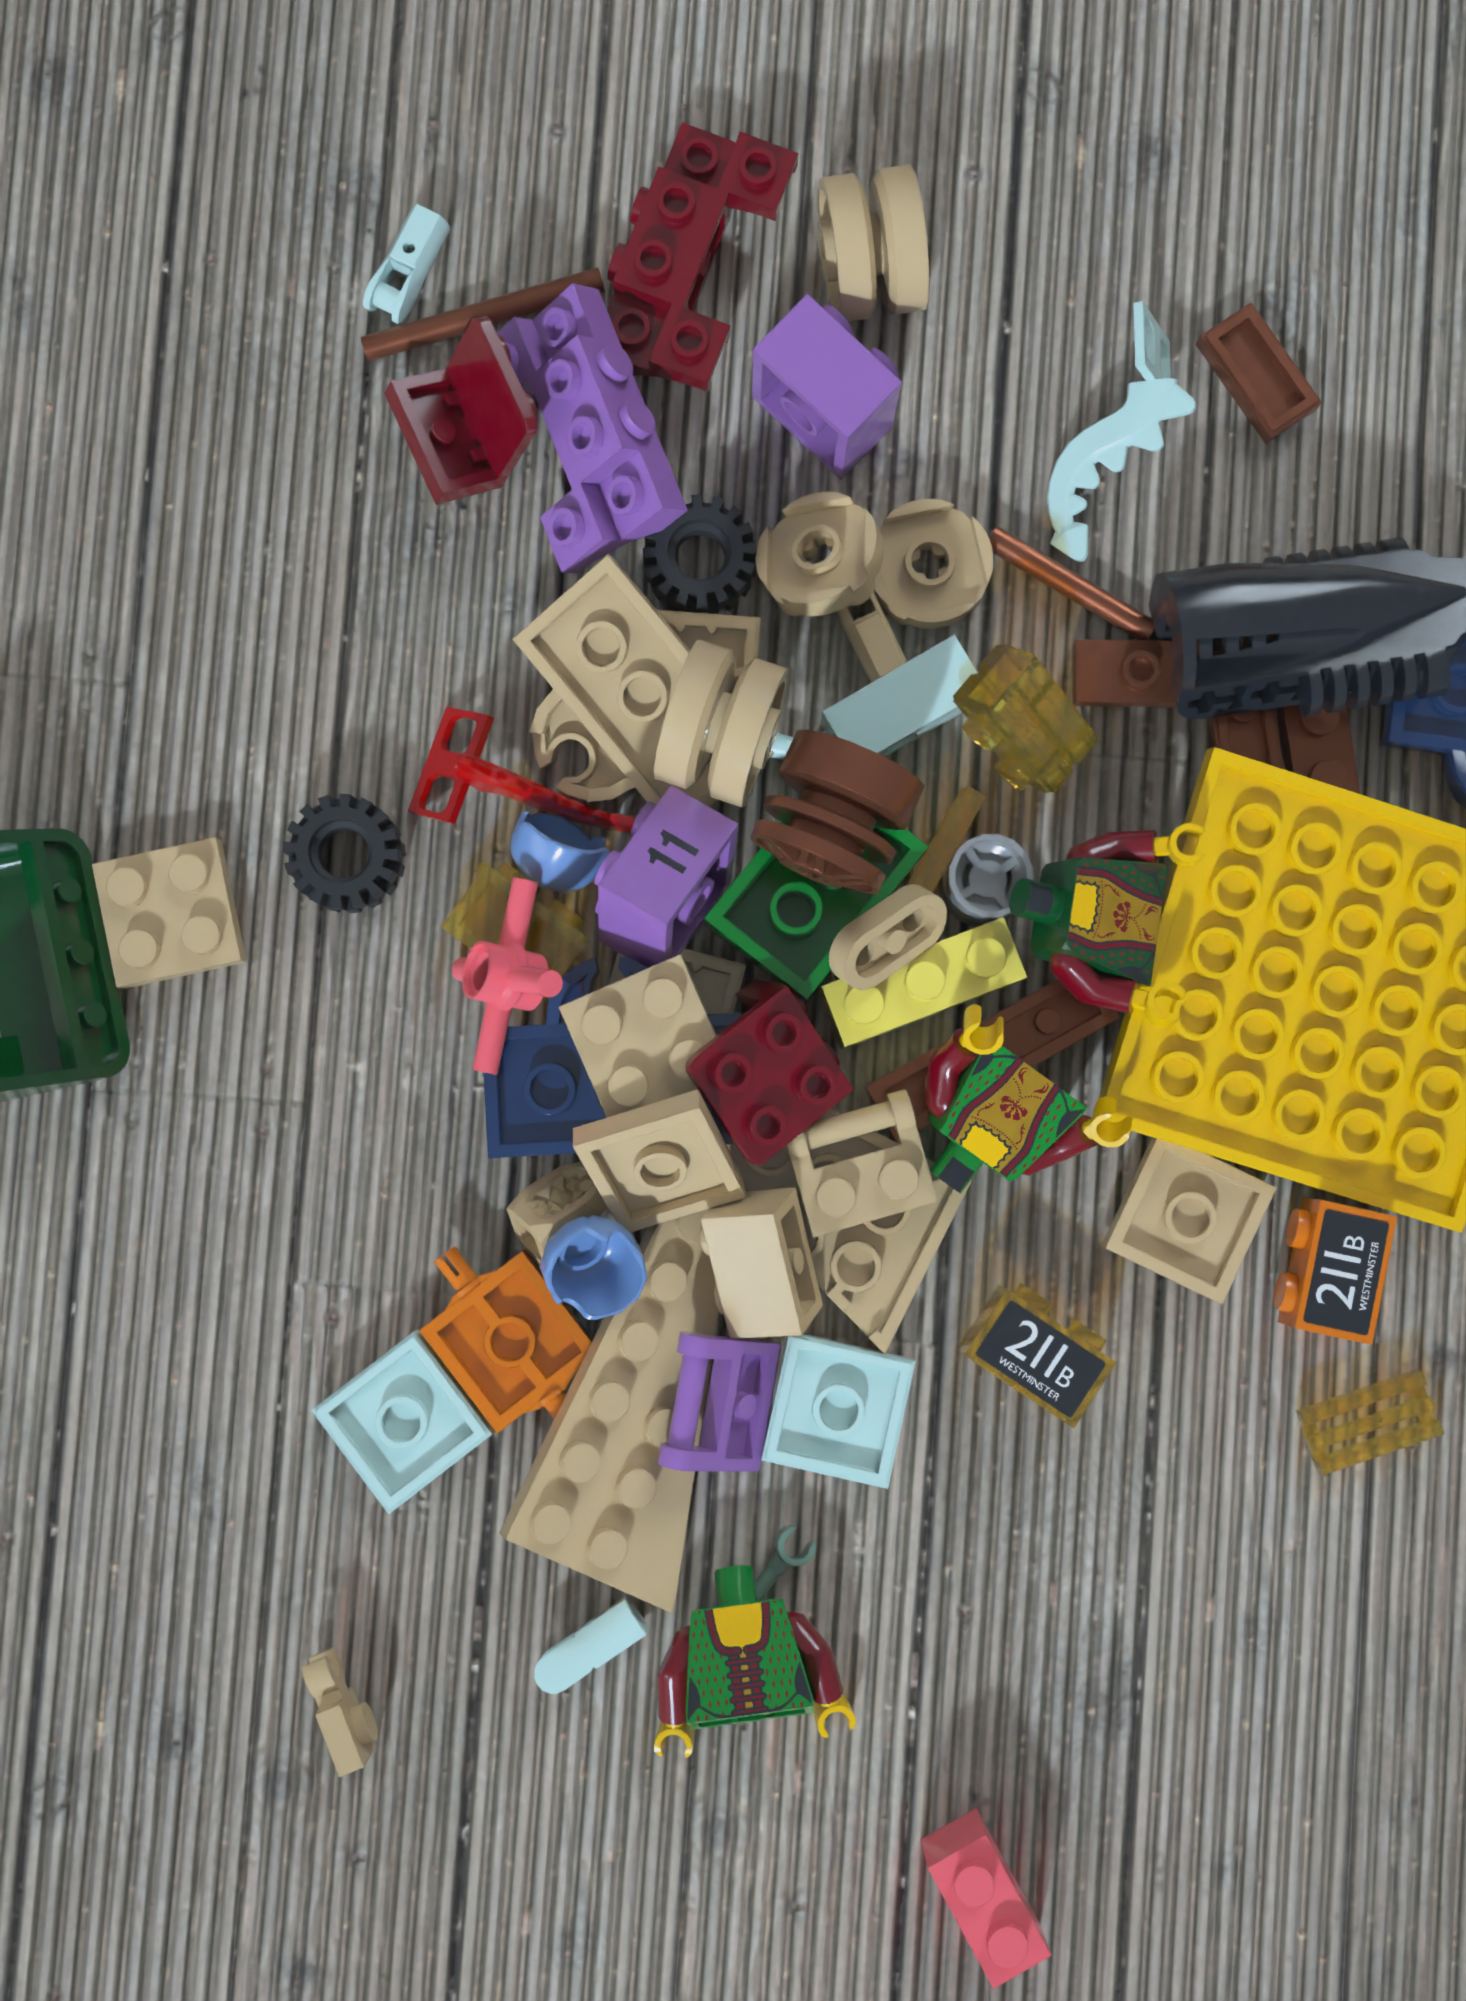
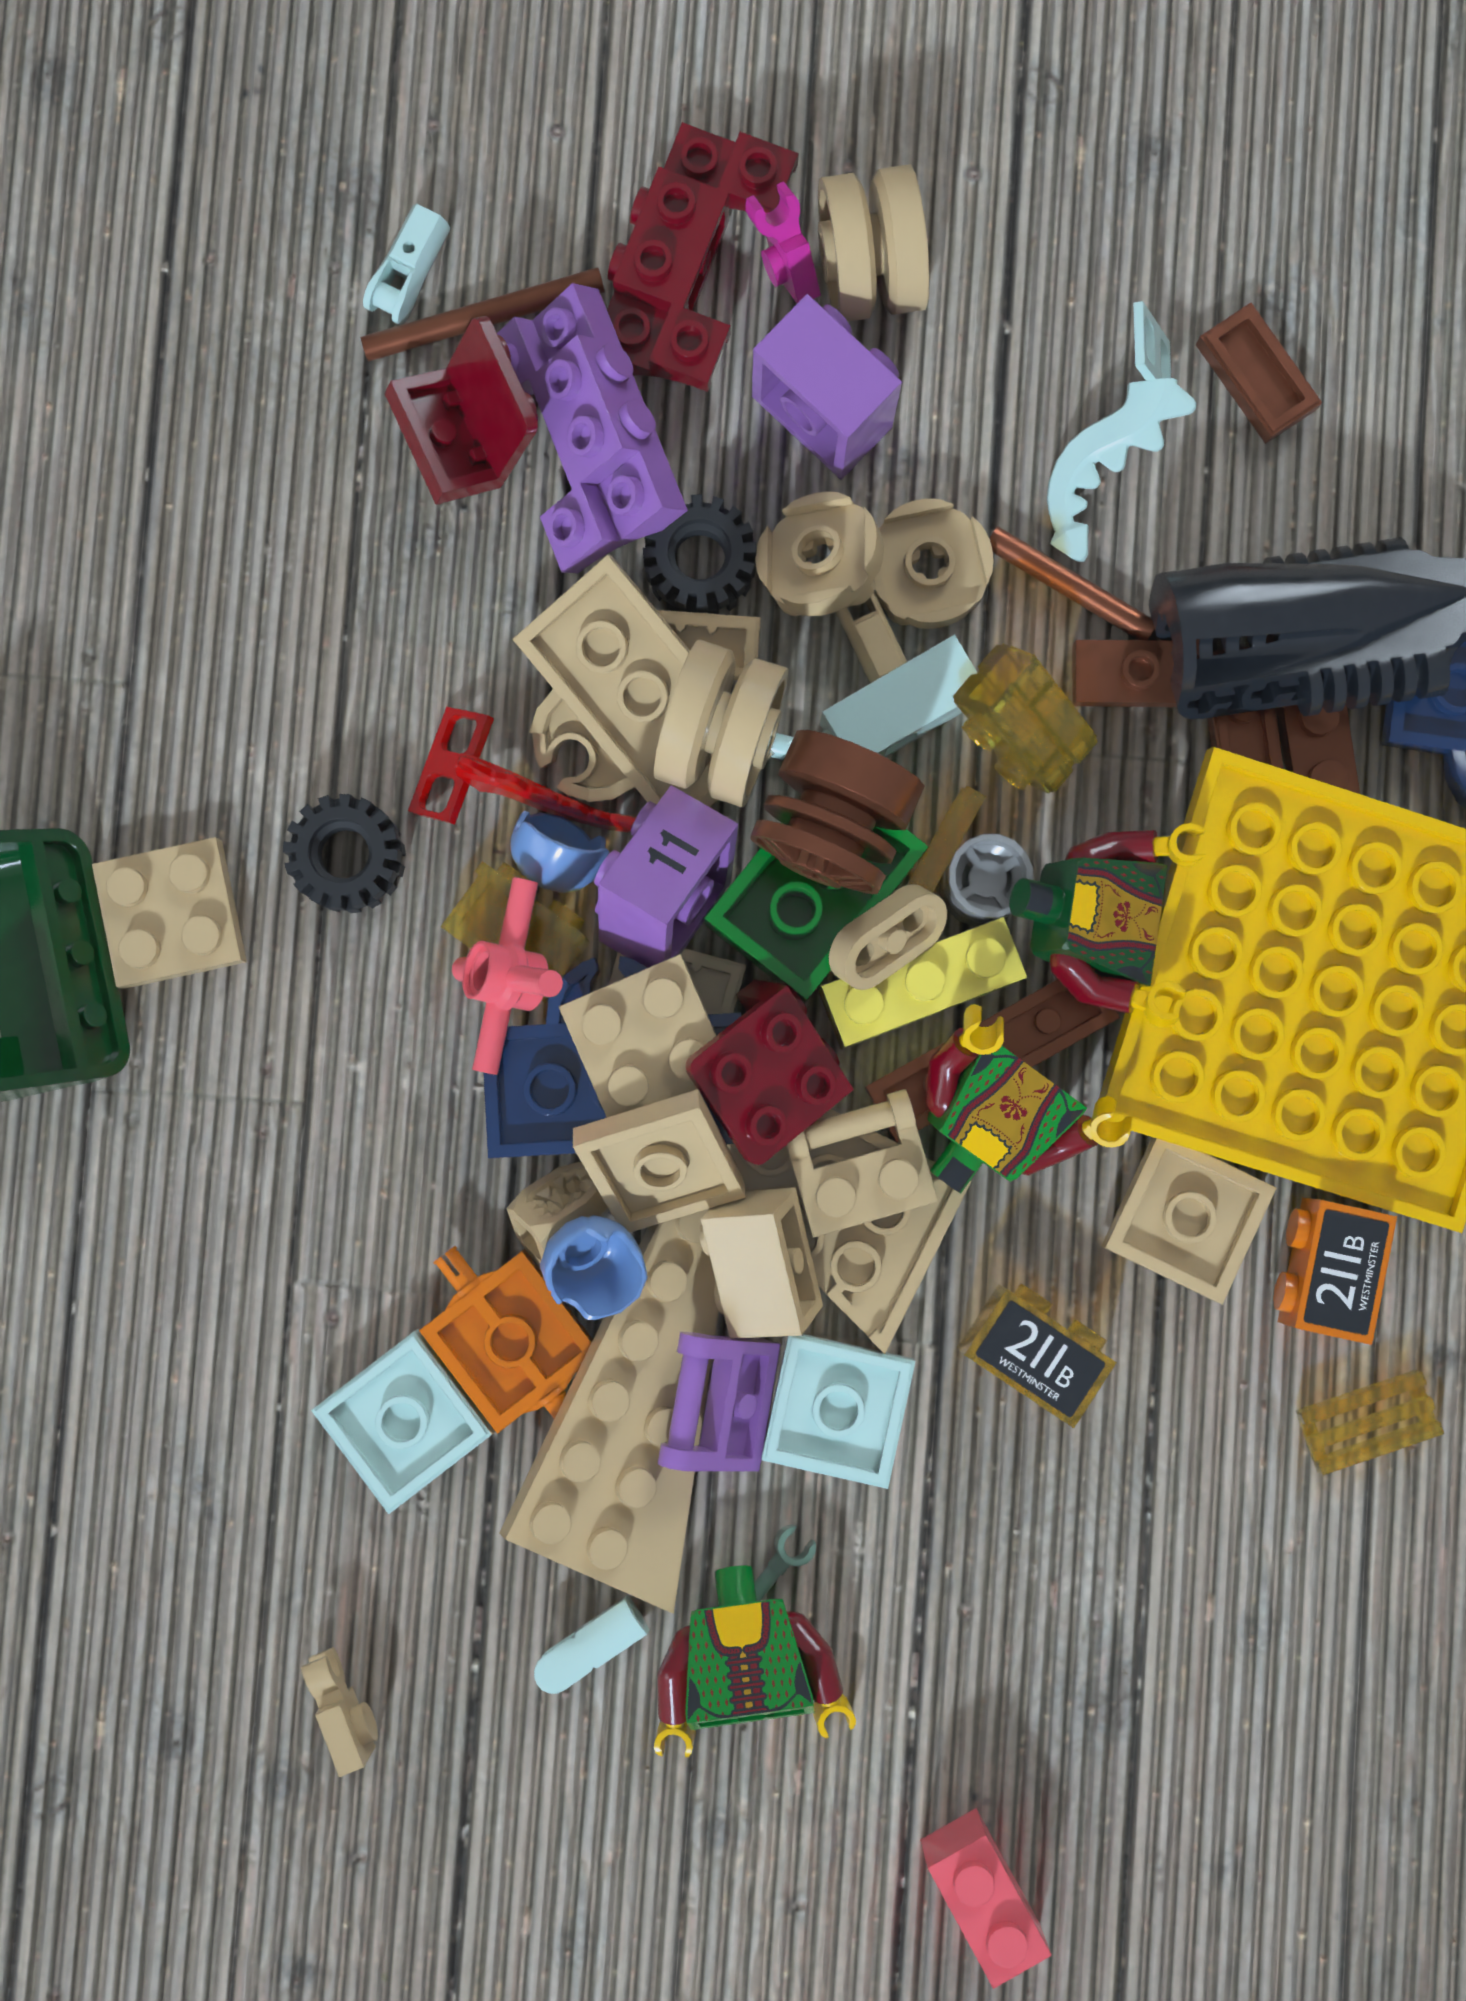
none -> dark pink plate [746,181,821,303]

